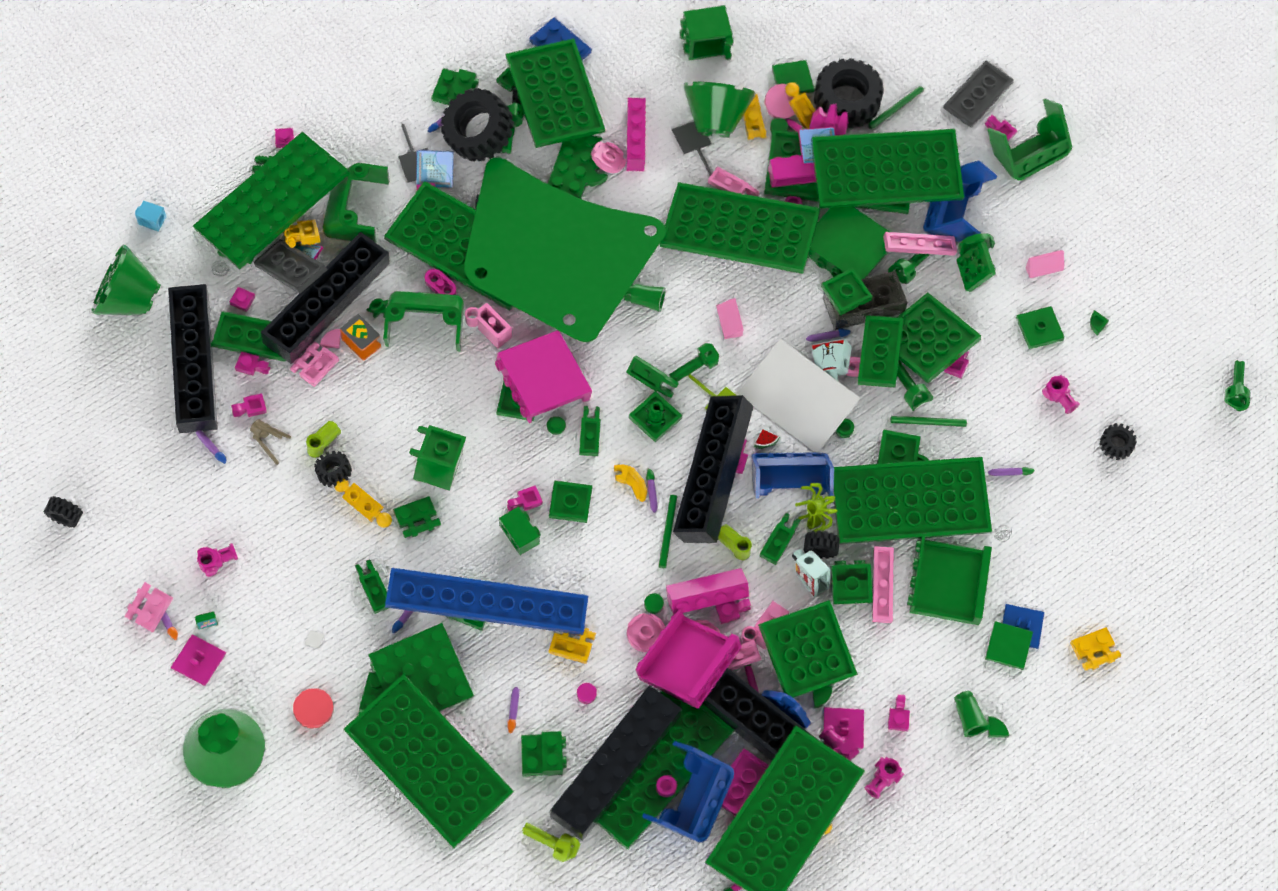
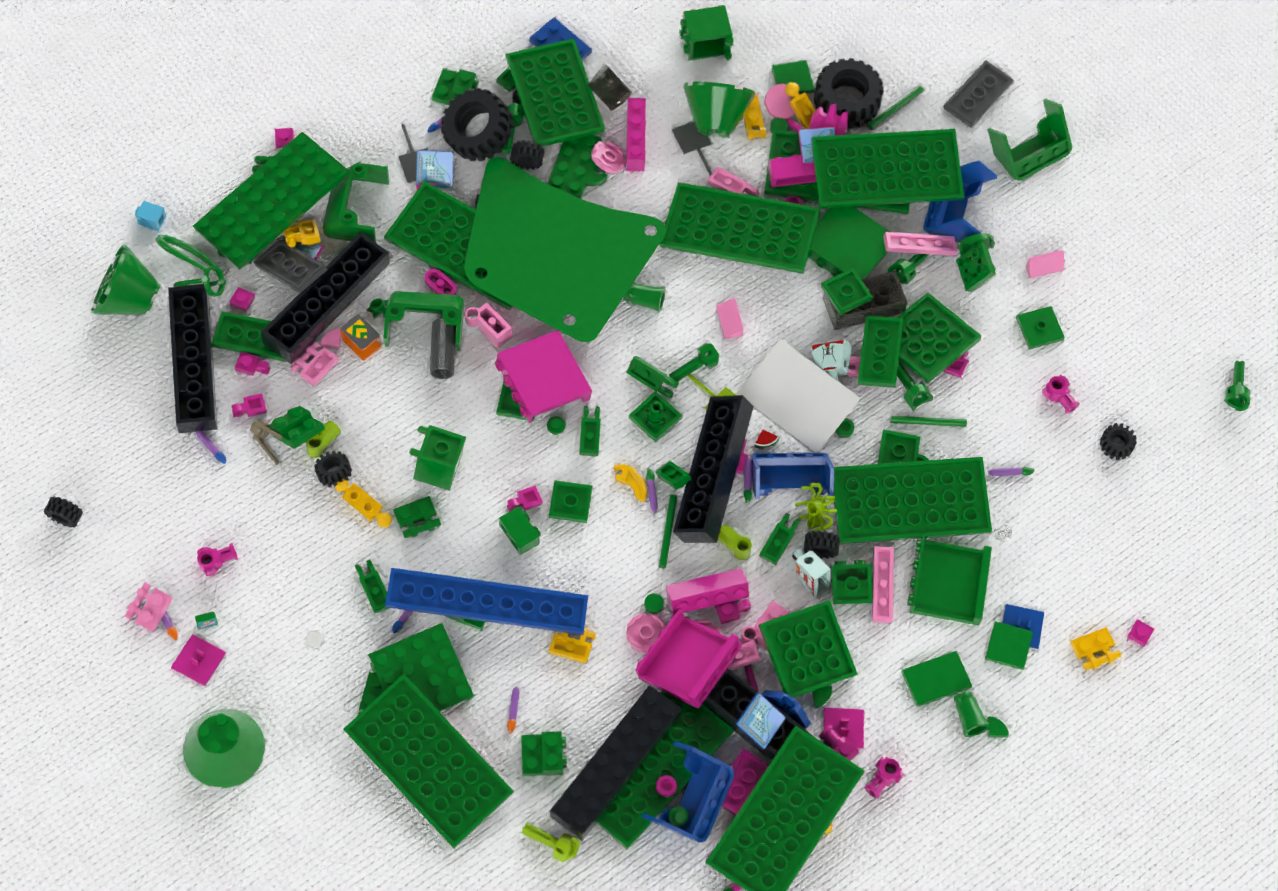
coral tile [293,688,334,729] -> none
dark pink tile [577,683,597,704] -> none
medium lavender piece [806,329,851,342] -> none
dark pink plate [888,694,910,732] -> none
dark pink plate [985,114,1017,141] -> none
green tile [1090,310,1110,336] -> none
none -> green animal [155,234,226,297]
none -> green plate [269,405,325,449]
none -> dark grey piece [430,318,456,379]
none -> black tyre [510,140,544,170]
none -> clear smoke slope [588,64,632,111]
none -> green plate [655,461,691,490]
none -> green plate [668,806,688,827]
none -> piece [735,692,786,750]
none -> medium lavender piece [743,457,752,503]
none -> green tile [901,651,972,707]
none -> dark pink plate [1127,619,1154,647]

